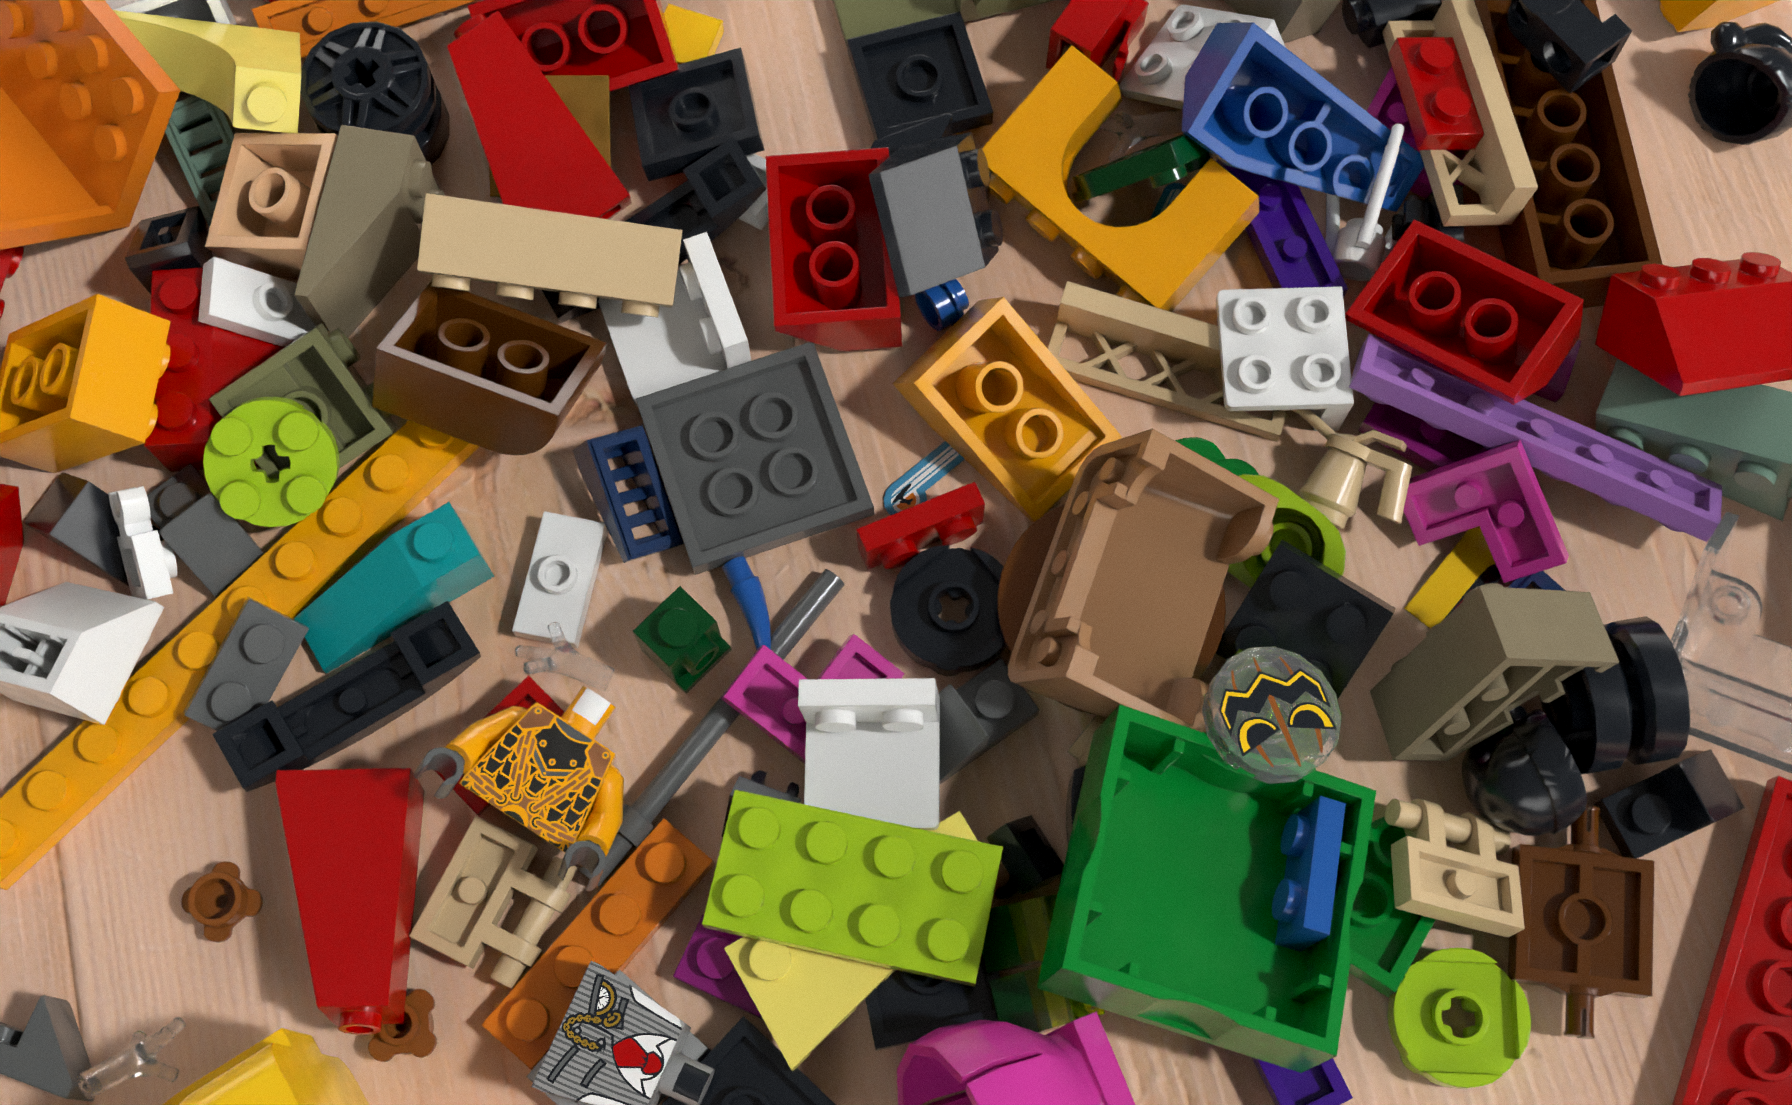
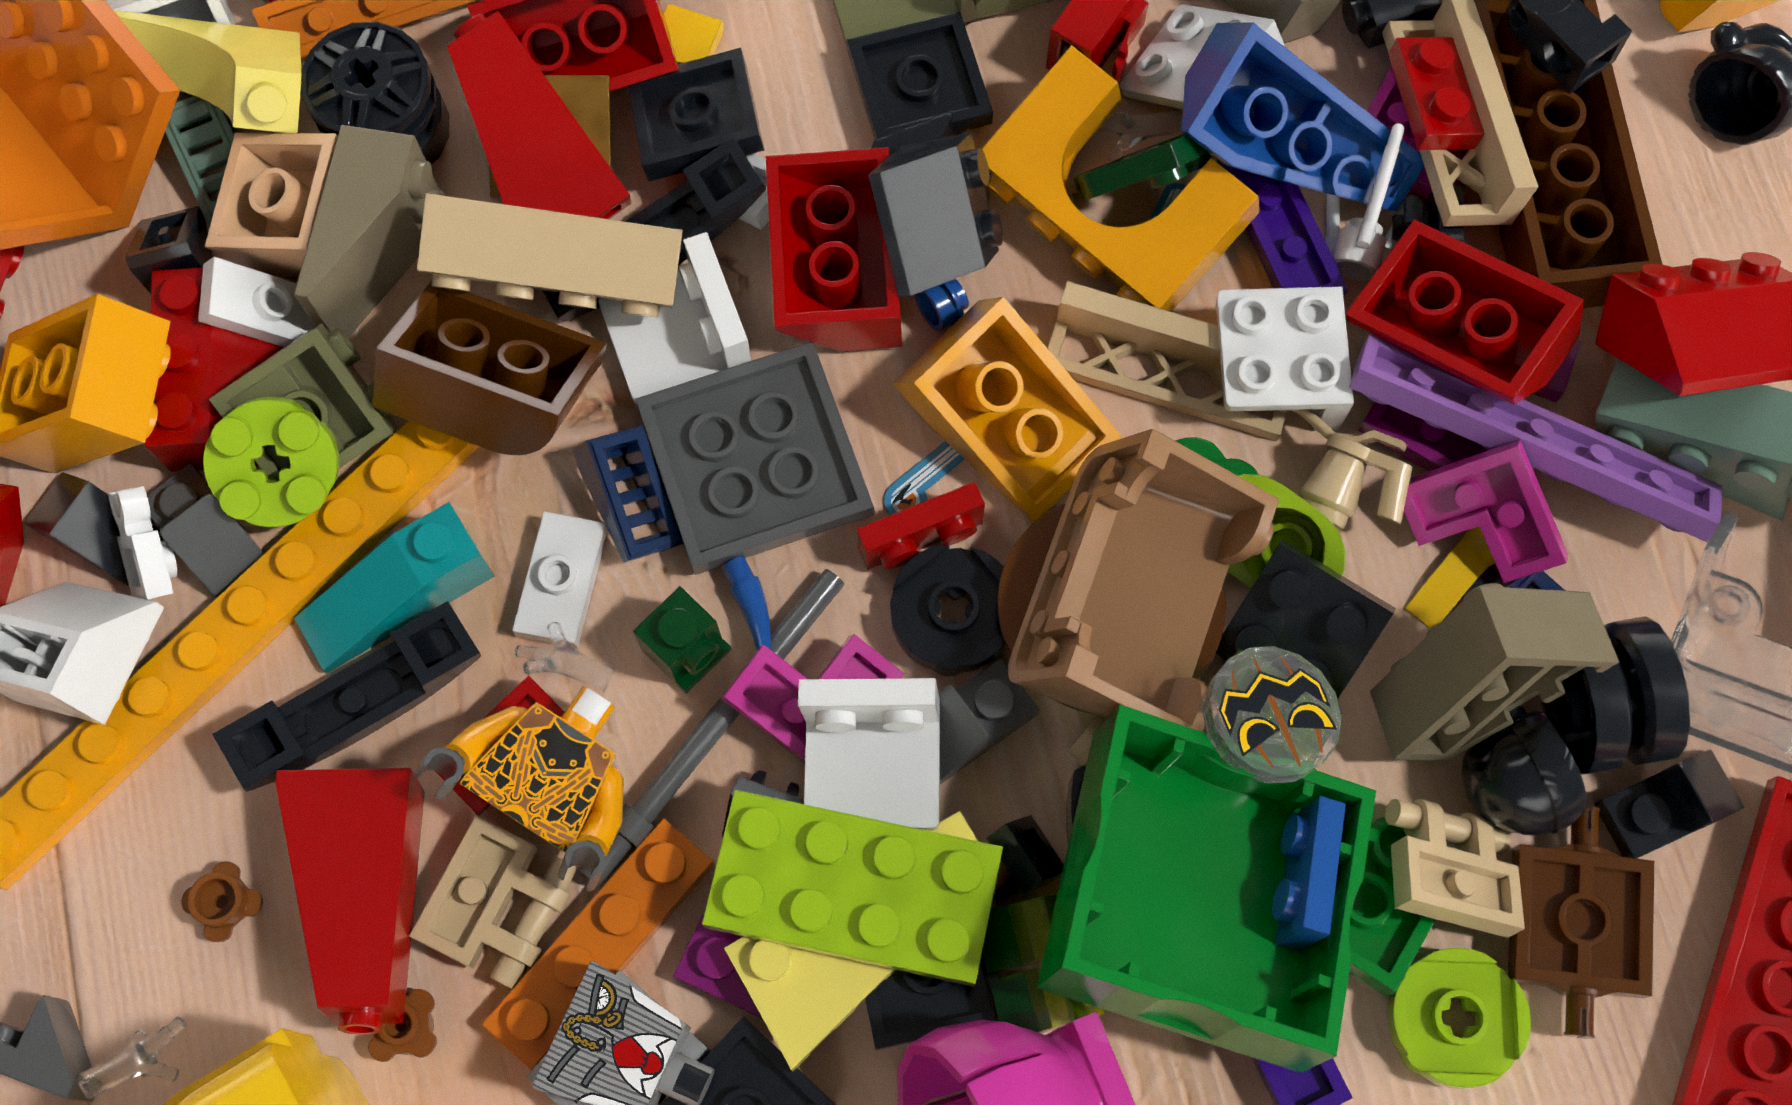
dark grey plate [183,597,309,731] -> none

